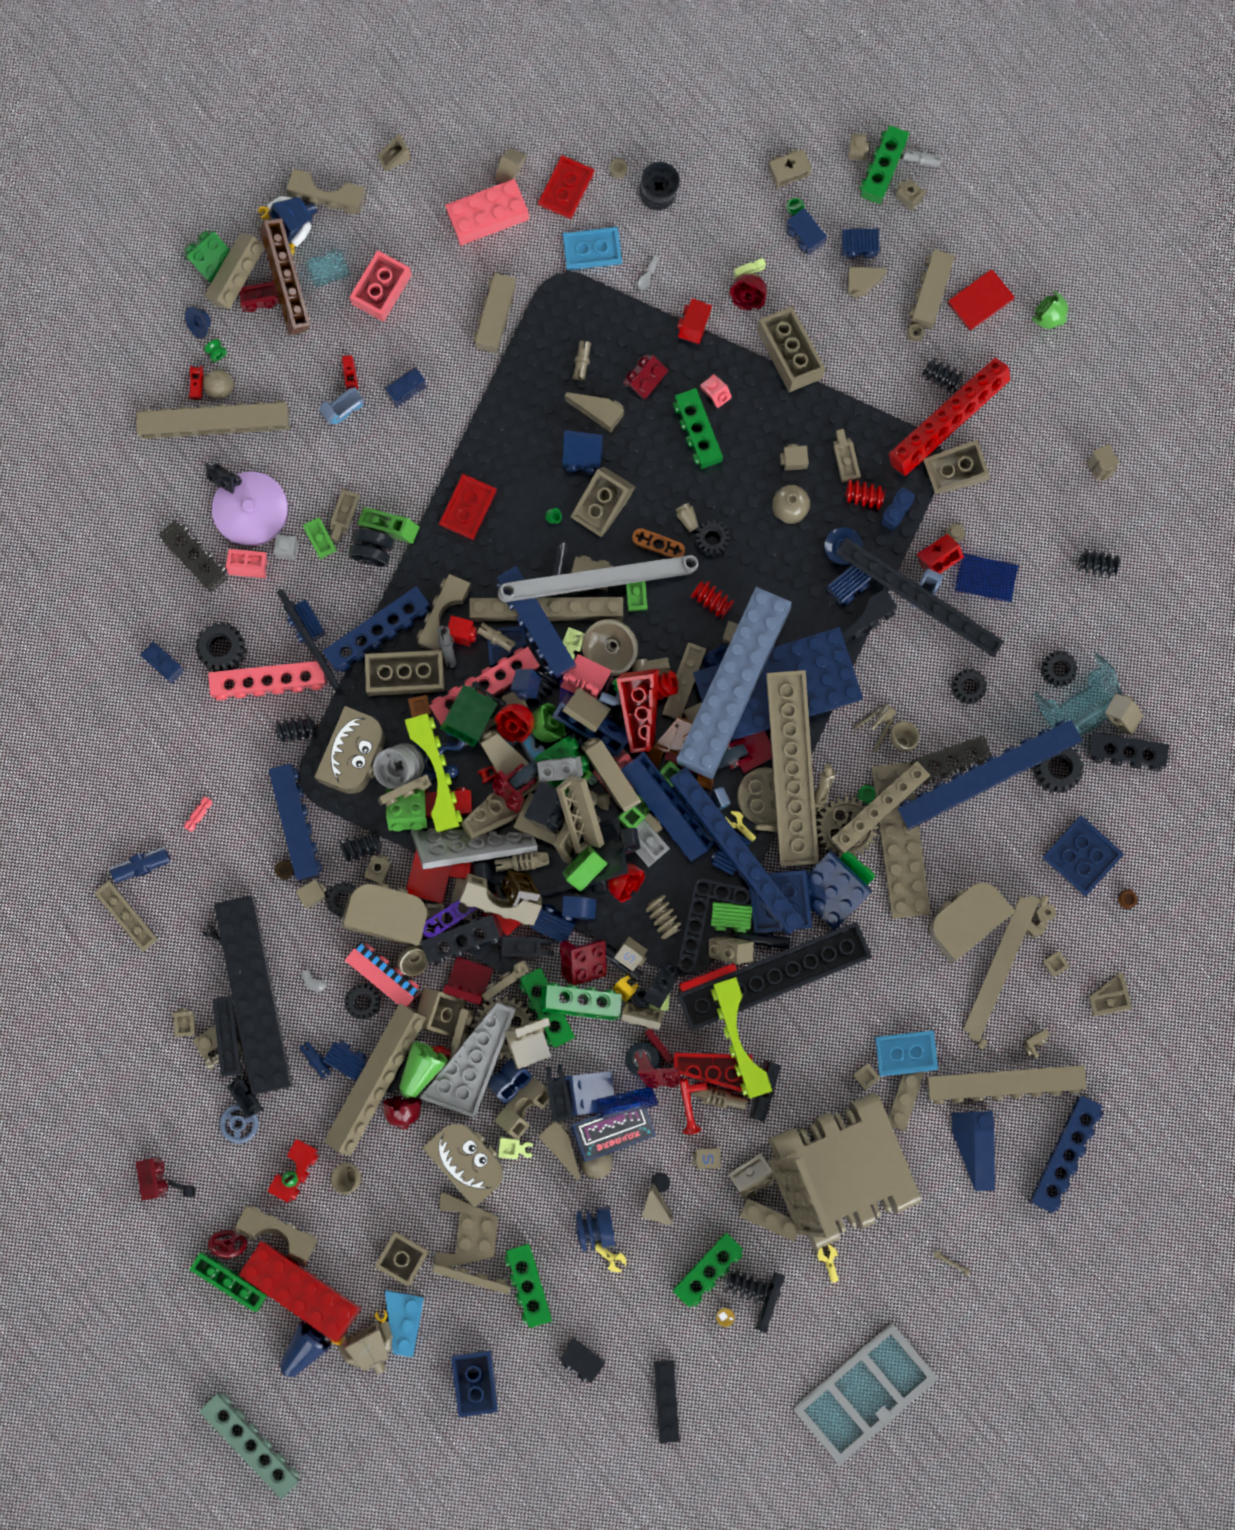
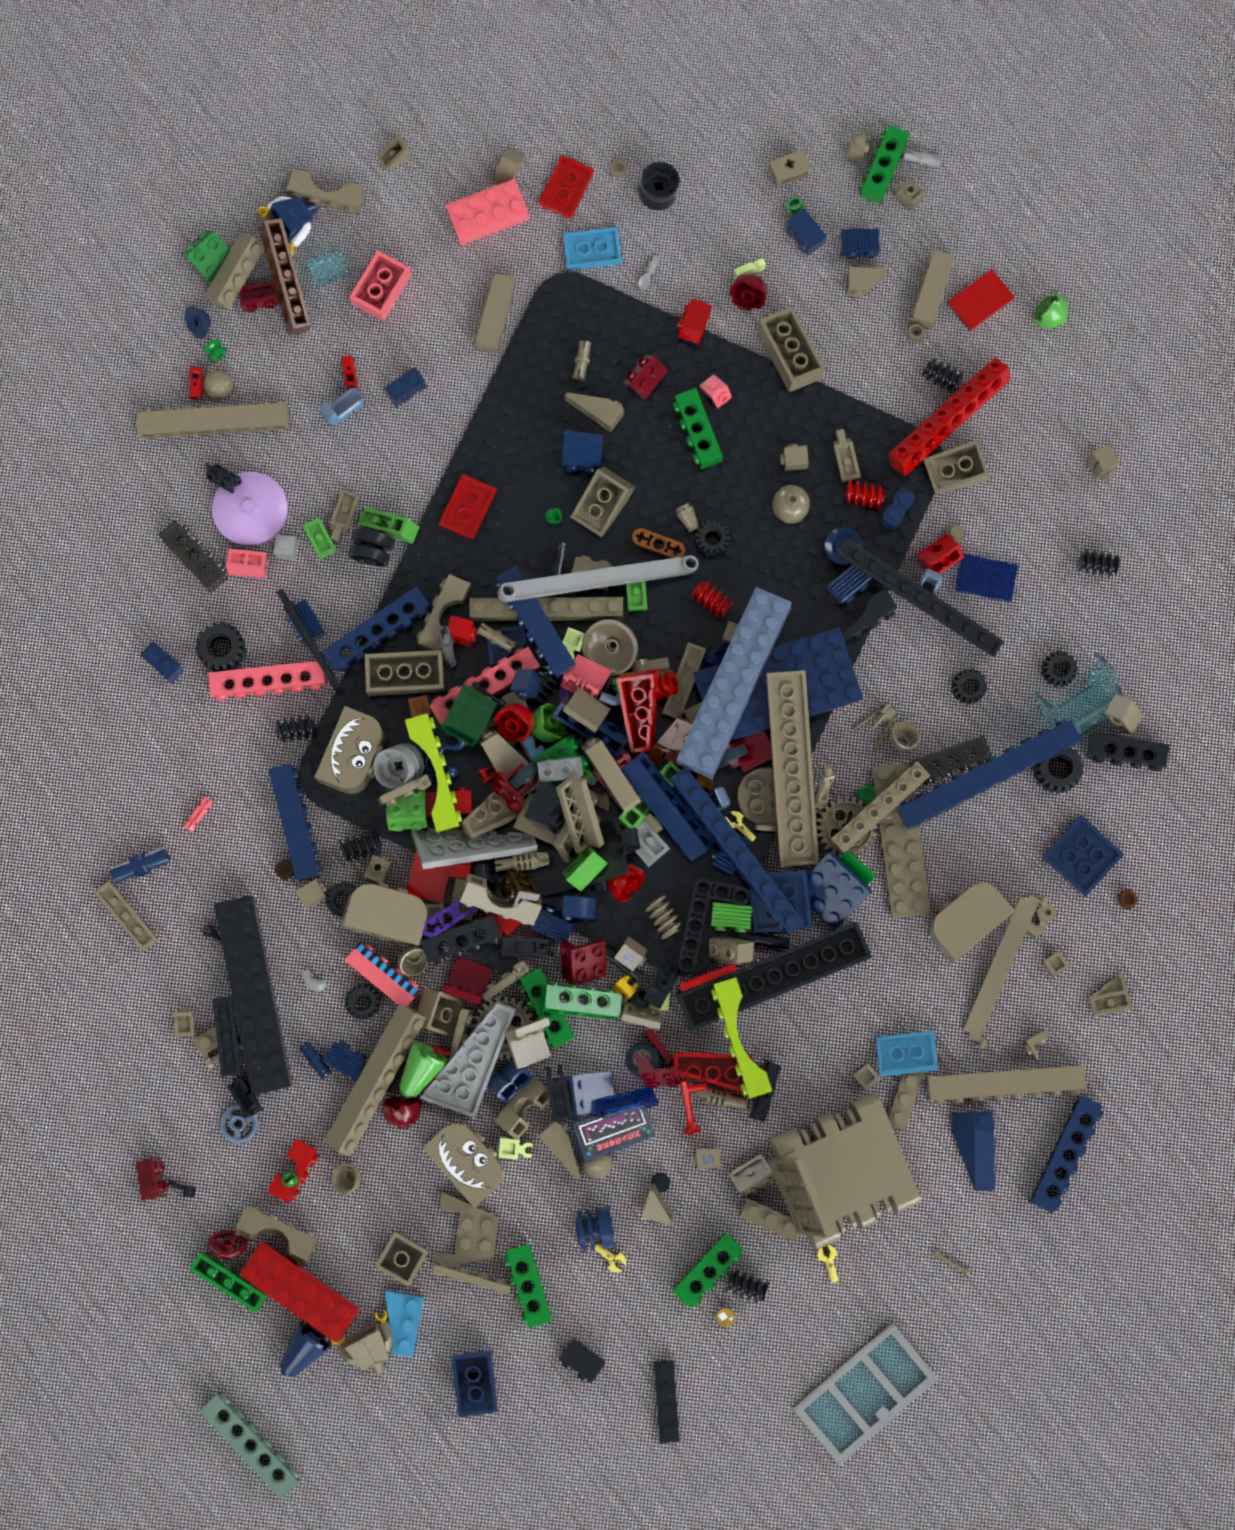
black pin [755,1272,786,1333] -> none

